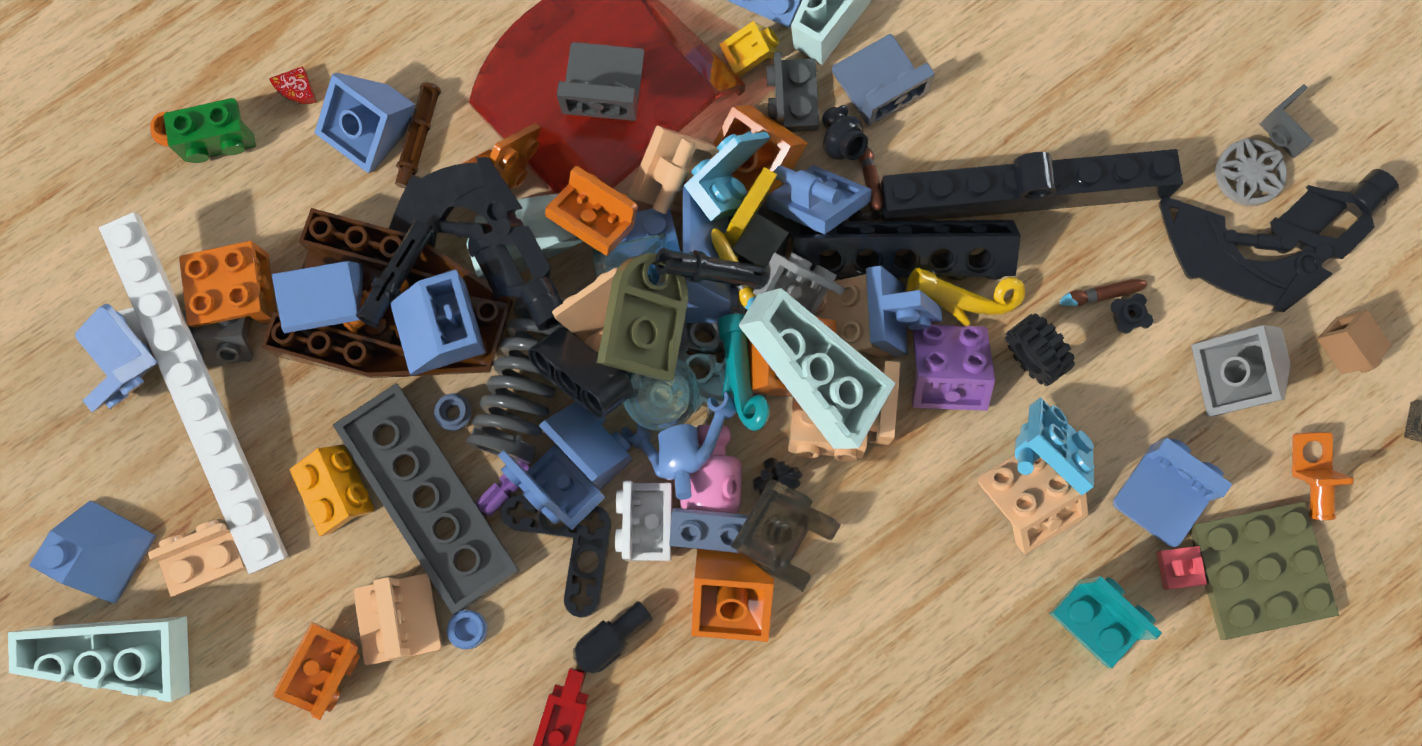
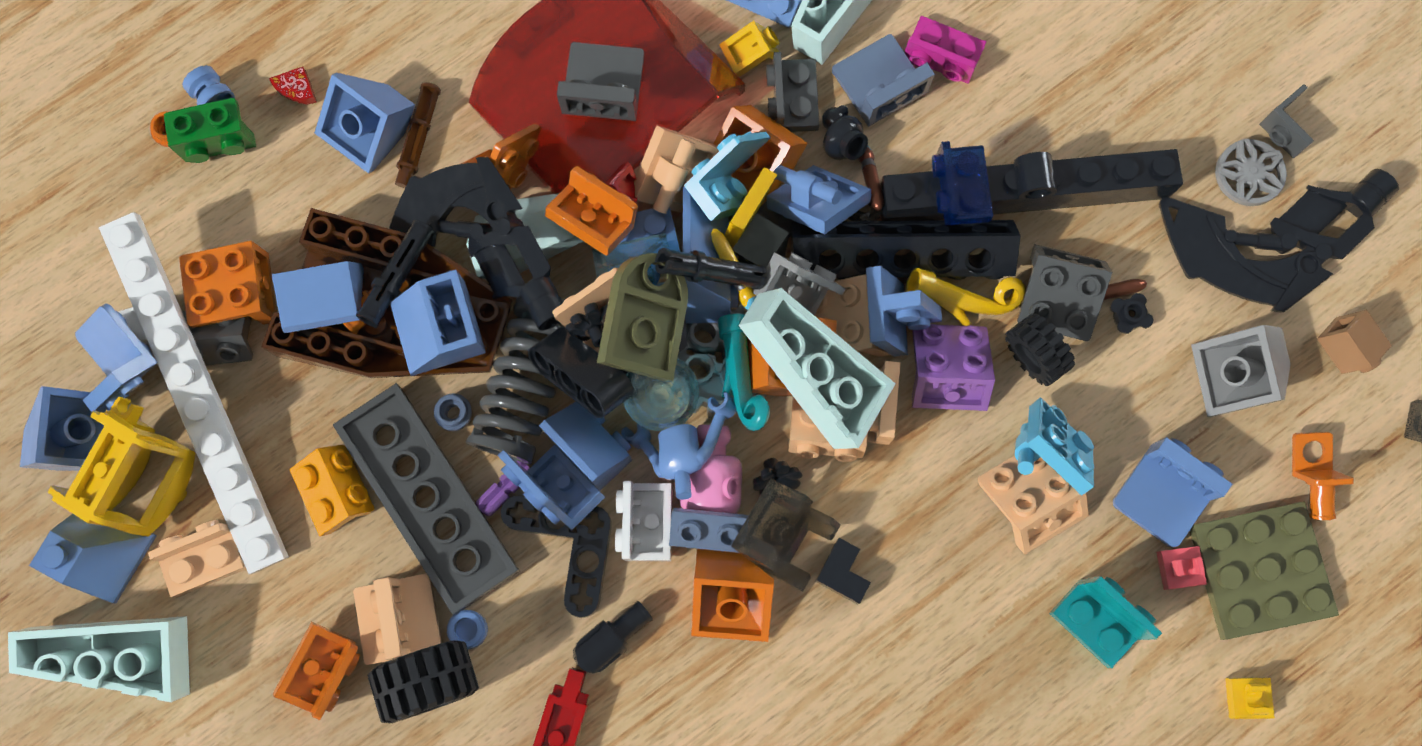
none -> medium blue slope [20,386,110,471]
none -> yellow animal [47,397,196,536]
none -> medium blue wheel [182,65,235,105]
none -> black tyre [367,640,479,724]
none -> black plant [566,303,608,347]
none -> red tile [605,162,638,204]
none -> black piece [815,538,871,605]
none -> dark pink bracket [904,15,986,84]
none -> clear blue bracket [932,141,993,225]
none -> dark grey bracket [1017,244,1113,341]
none -> yellow tile [1225,678,1275,719]

